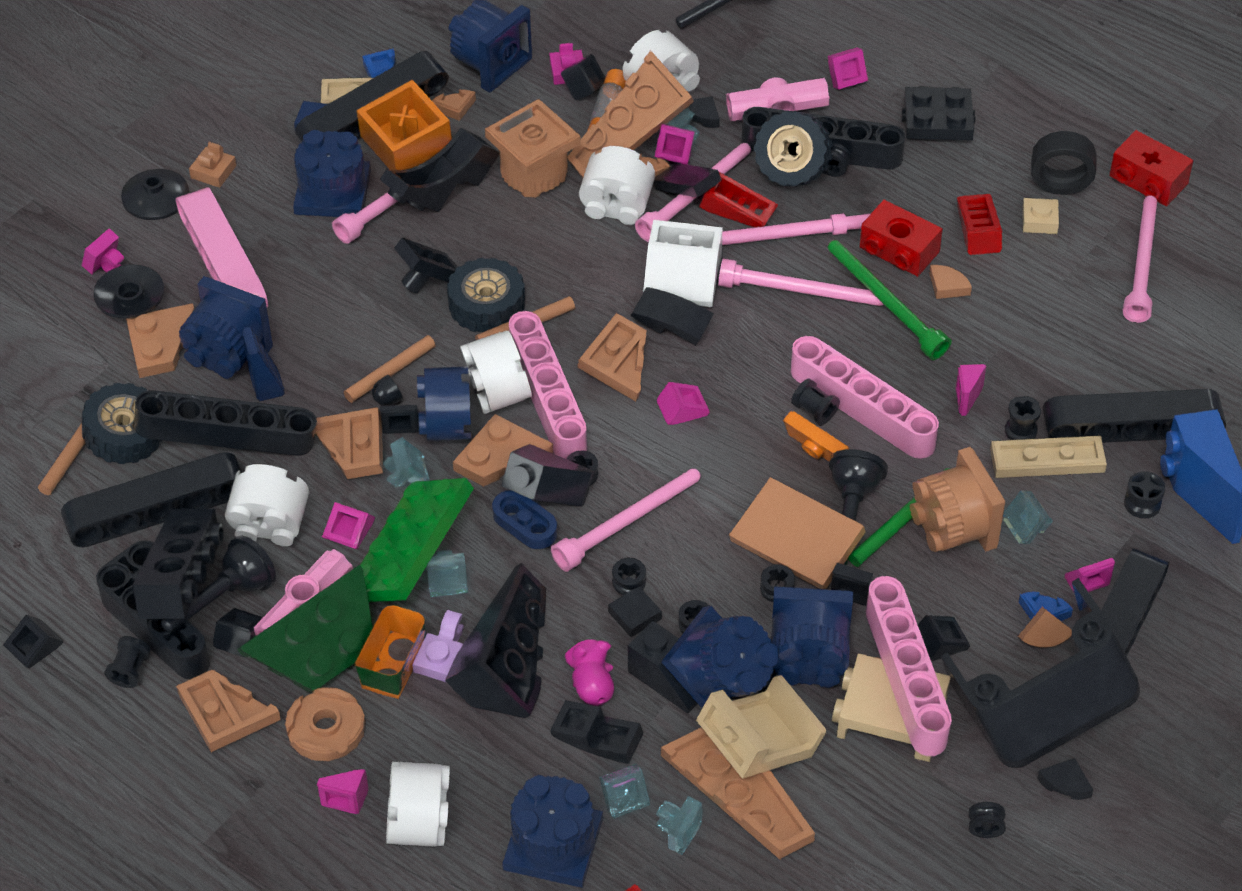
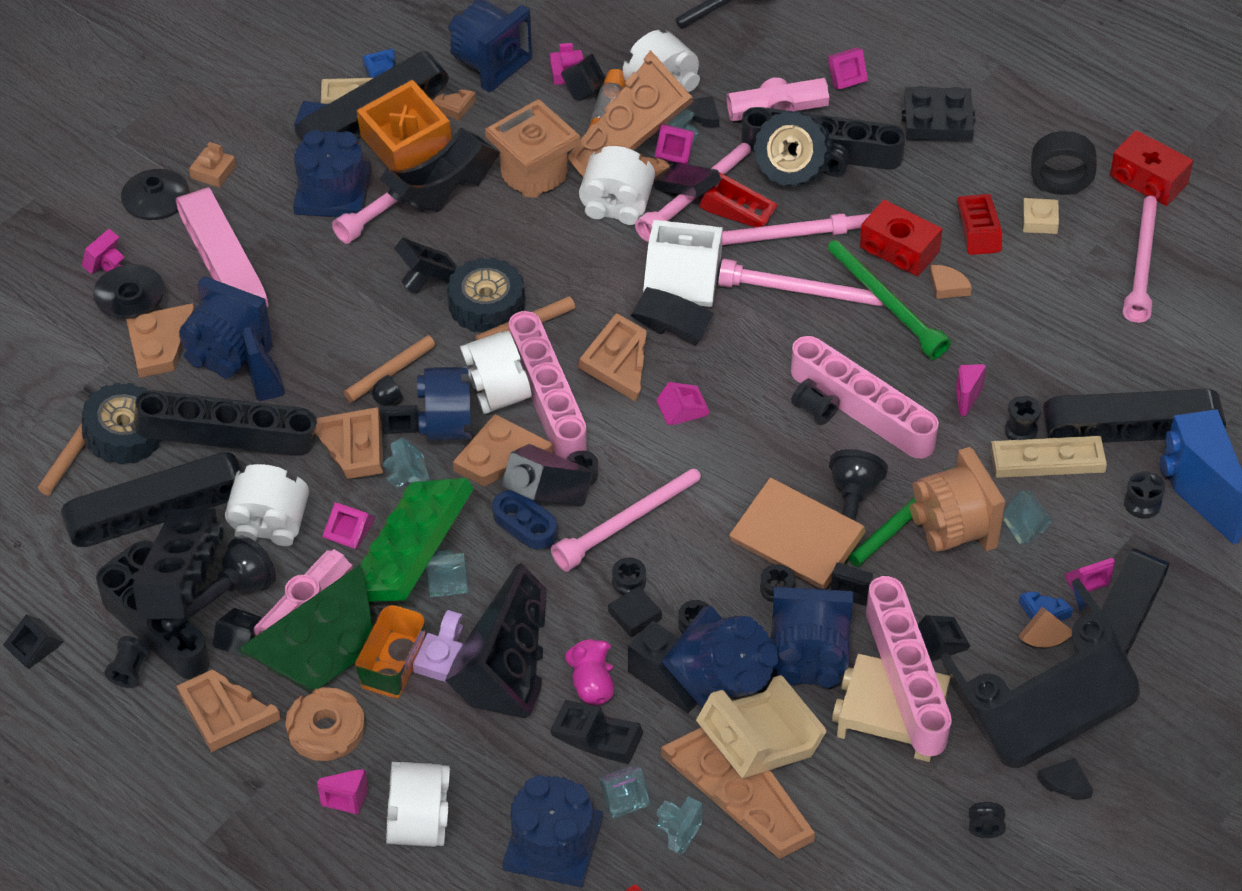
orange plate [783,411,849,462] -> none

